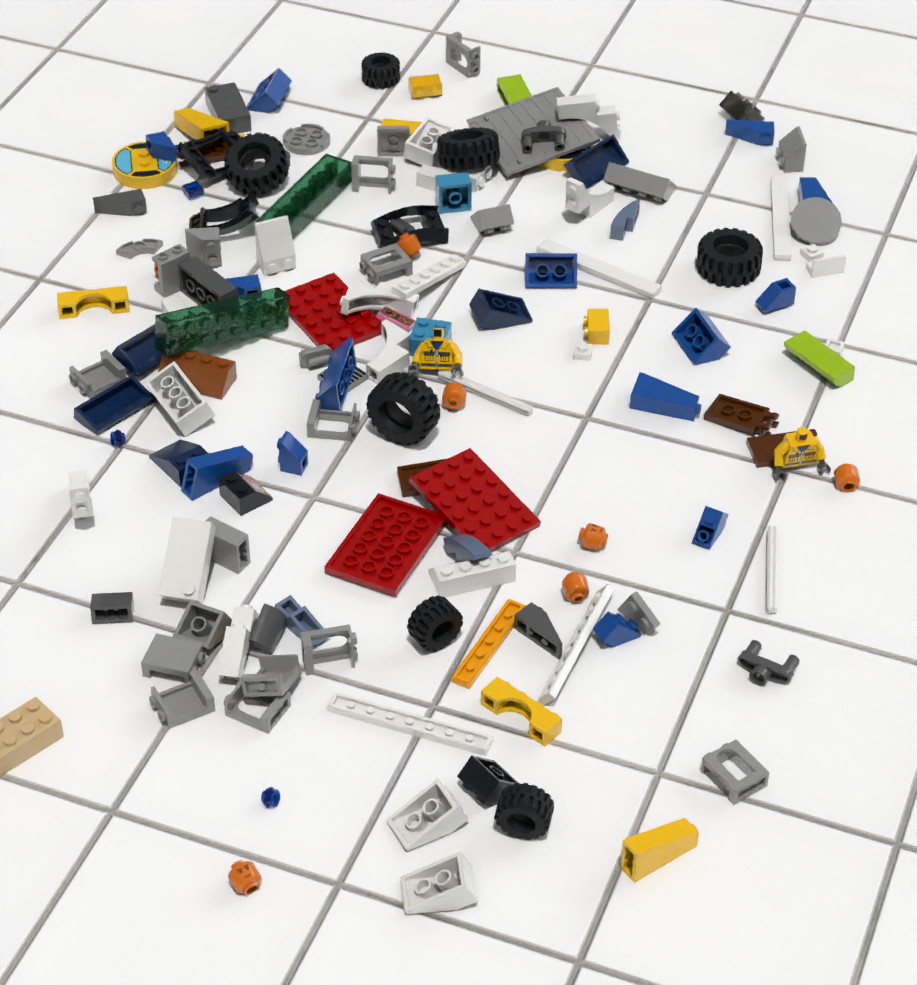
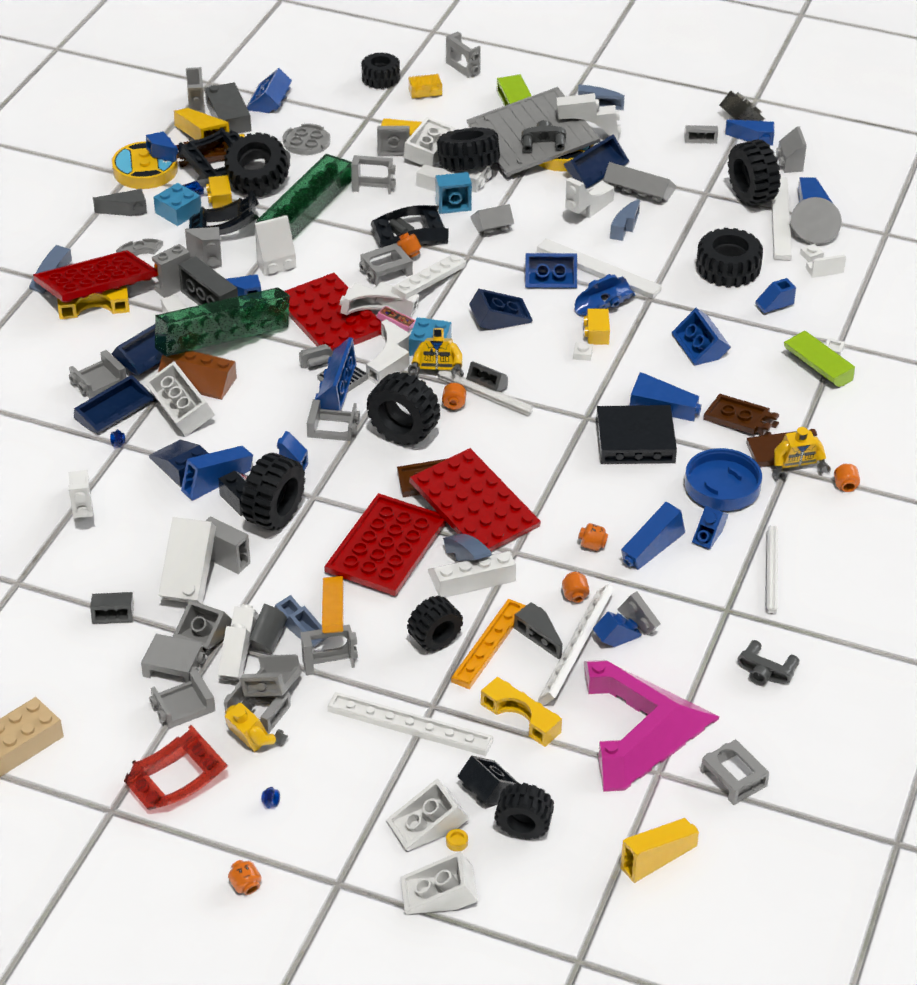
none -> sand blue slope [29,245,72,294]
none -> red plate [33,250,158,302]
none -> clear red wedge [124,725,228,810]
none -> dark azure brick [153,183,202,226]
none -> light grey panel [186,67,205,114]
none -> yellow brick [206,175,232,208]
none -> yellow torso [224,698,289,753]
none -> black tyre [241,452,306,531]
none -> light orange tile [322,576,344,634]
none -> yellow tile [446,829,468,851]
none -> dark grey brick [466,361,508,391]
none -> blue piece [574,274,635,316]
none -> sand blue slope [578,85,625,110]
none -> dark pink wedge [584,660,720,792]
none -> black panel [596,405,677,464]
none -> blue slope [621,501,685,570]
none -> light grey brick [684,125,718,144]
none -> blue brick [685,448,762,511]
none -> black tyre [728,139,781,206]

